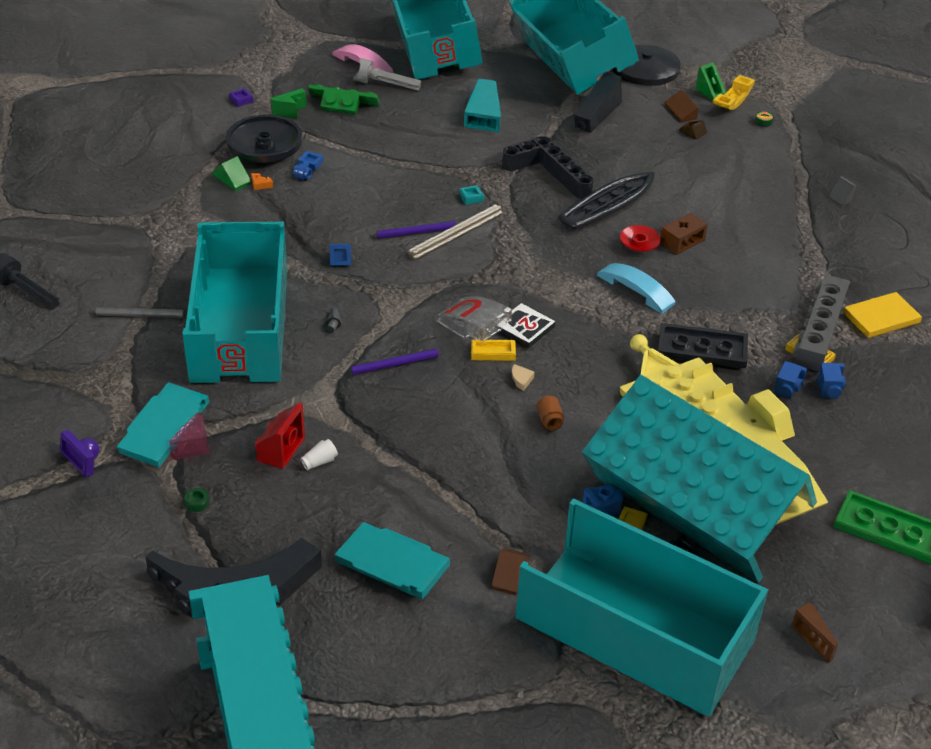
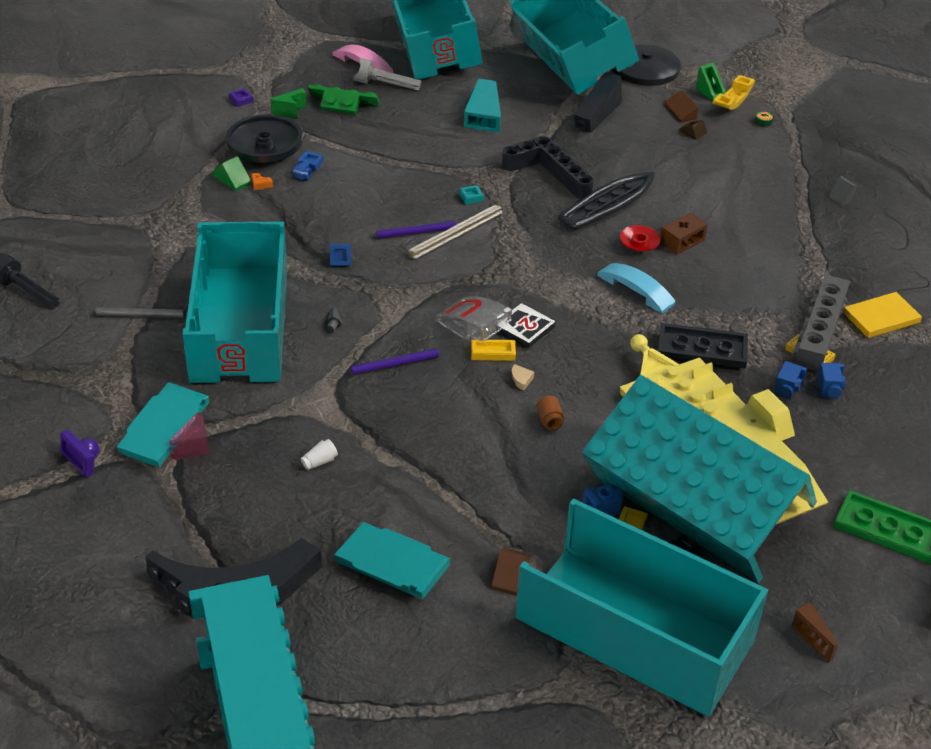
dark green tile [184,488,210,512] -> none
red slope [255,403,305,469] -> none

